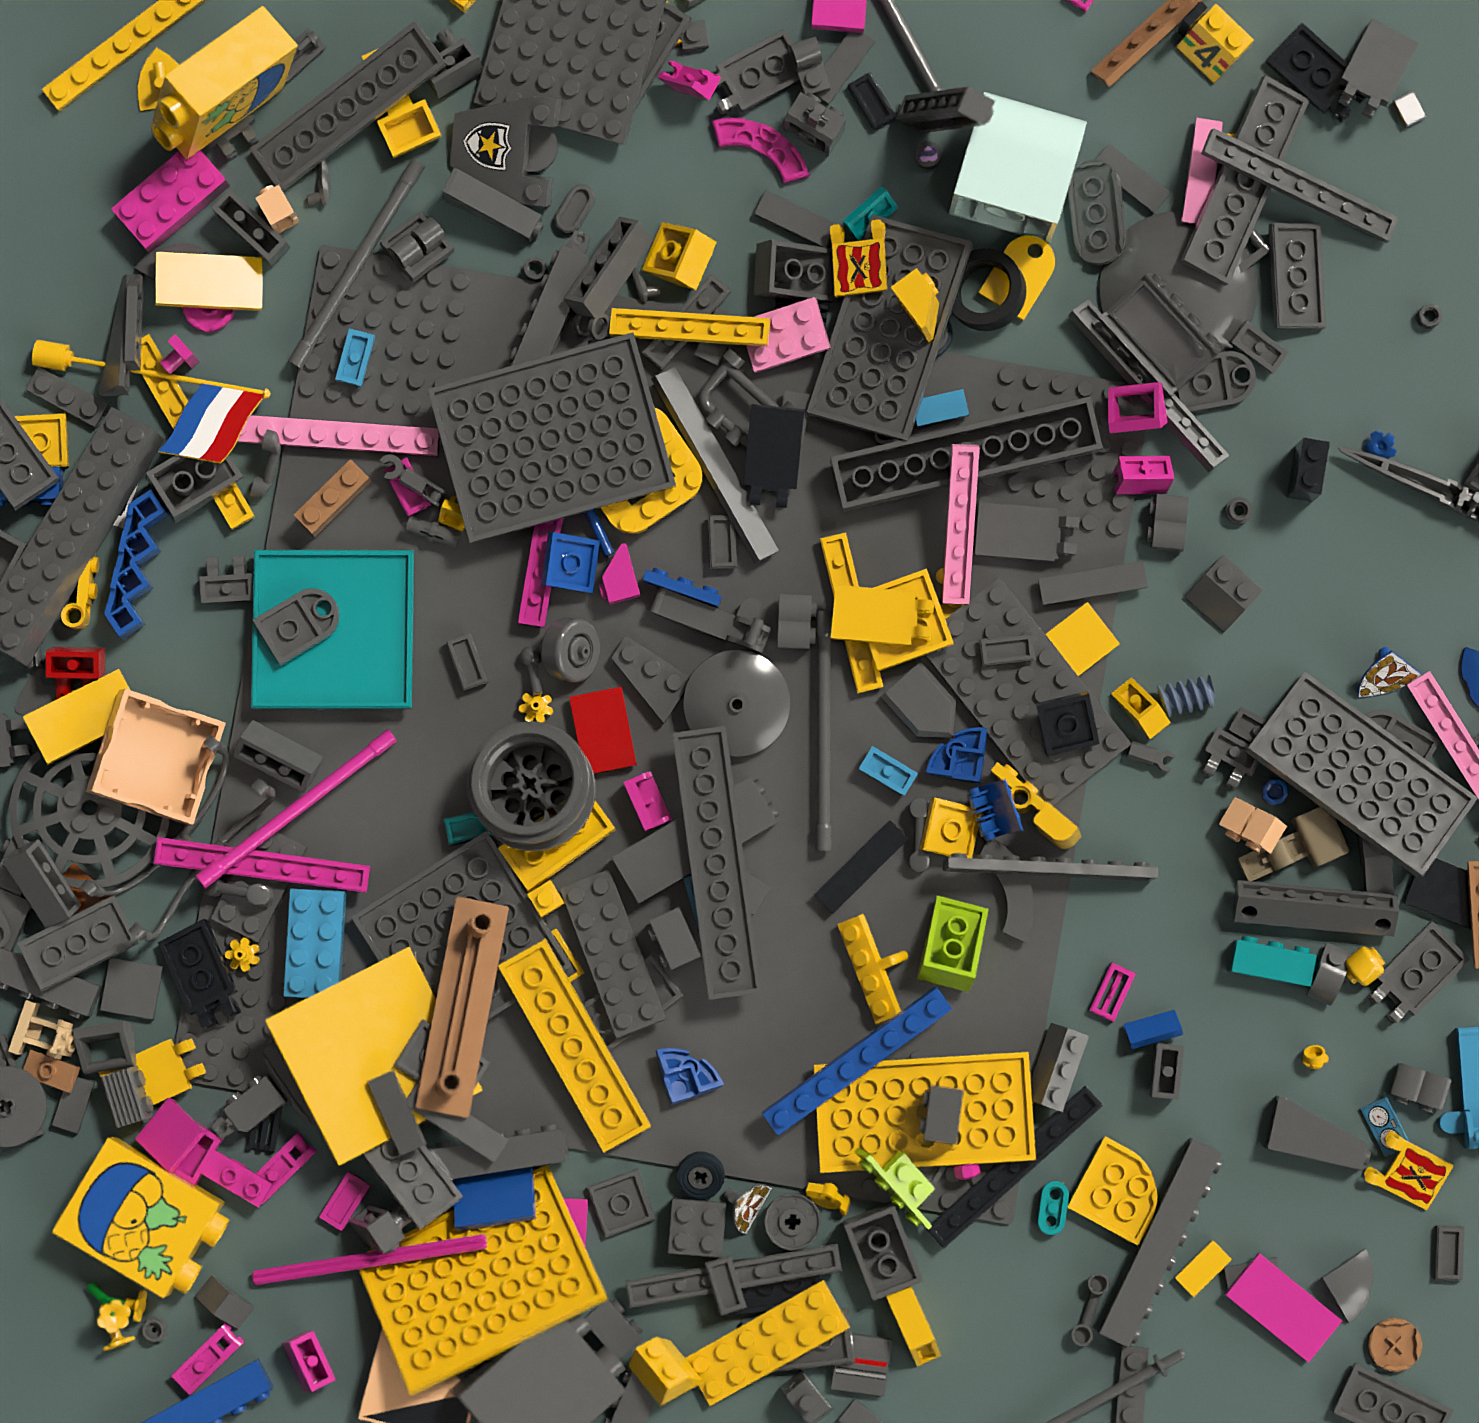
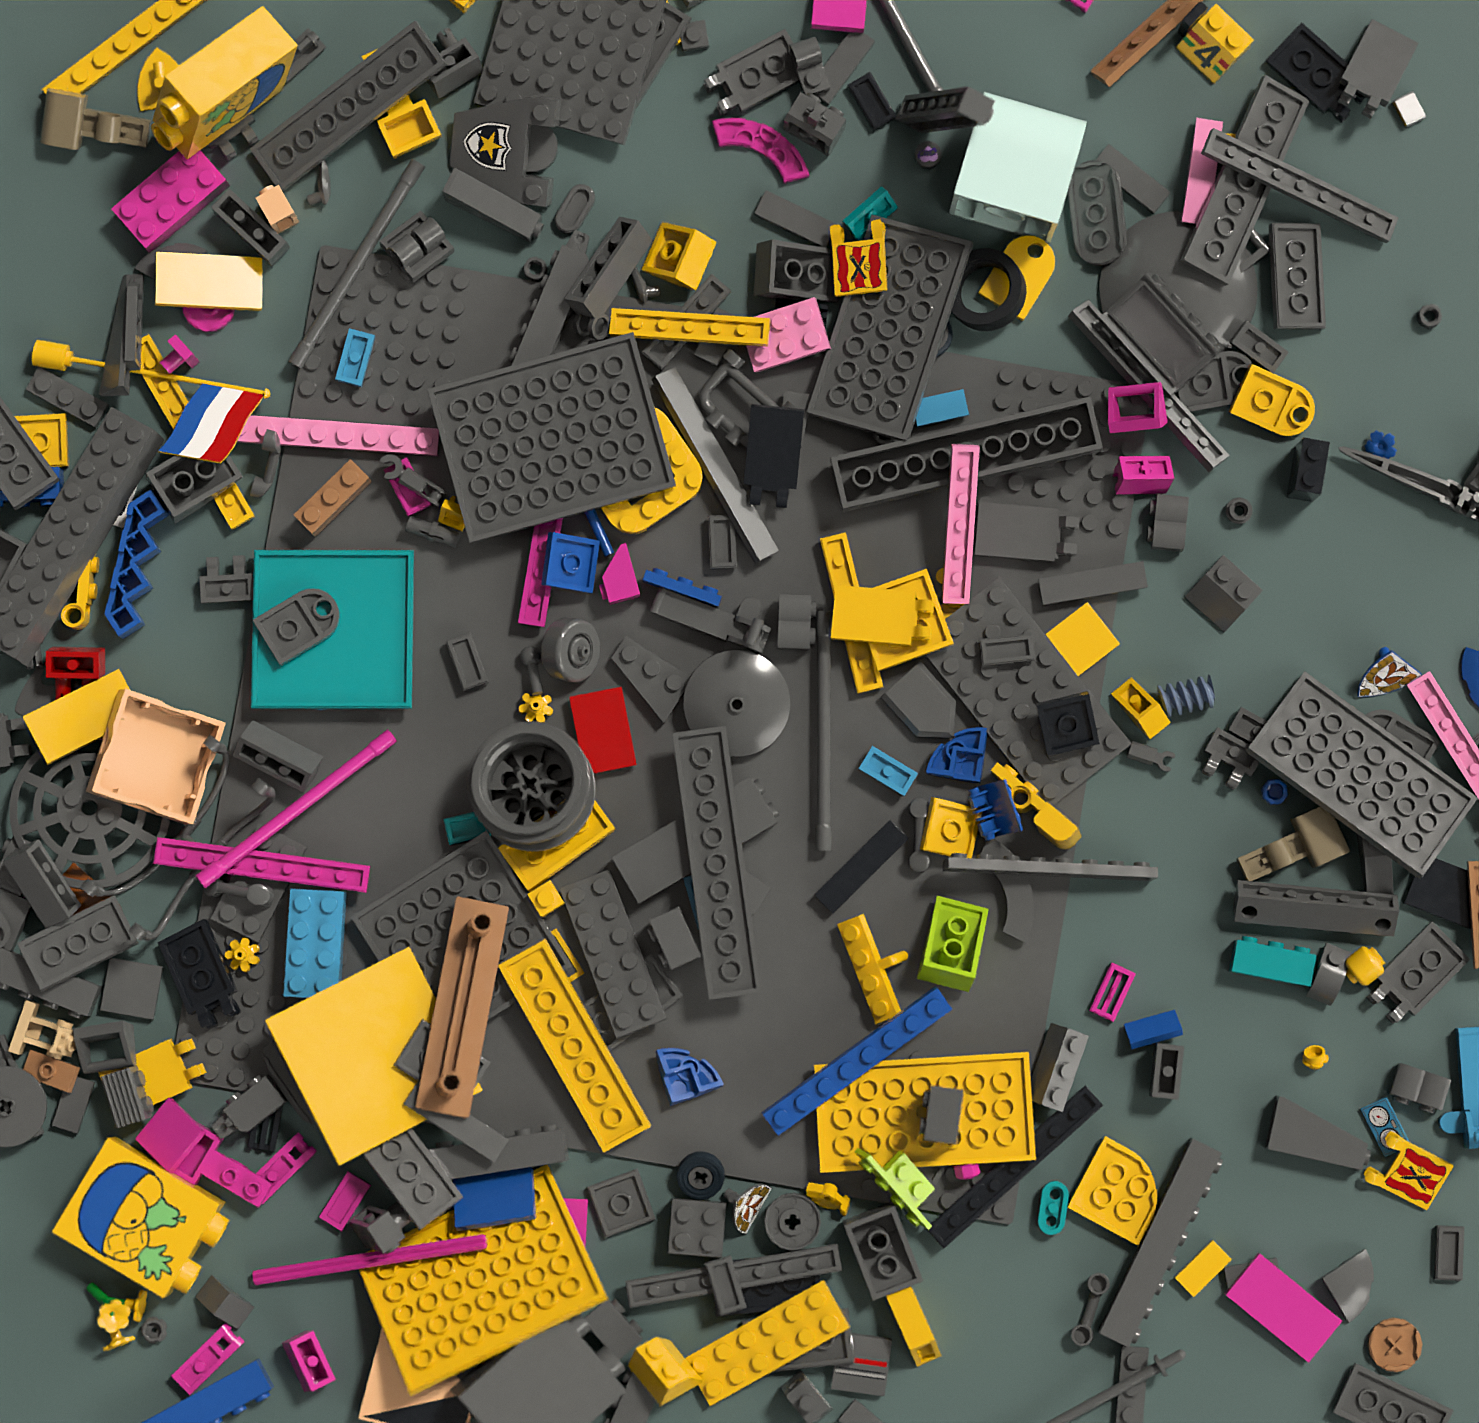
dark grey tile [367,1070,426,1156] -> none
dark pink hinge [623,771,672,832] -> none
dark pink hinge [657,60,721,100] -> none
yellow slope [891,268,939,342] -> none
light nougat piece [1219,797,1287,854] -> none
none -> dark tan plate [40,88,151,150]
none -> yellow tile [1228,364,1315,436]

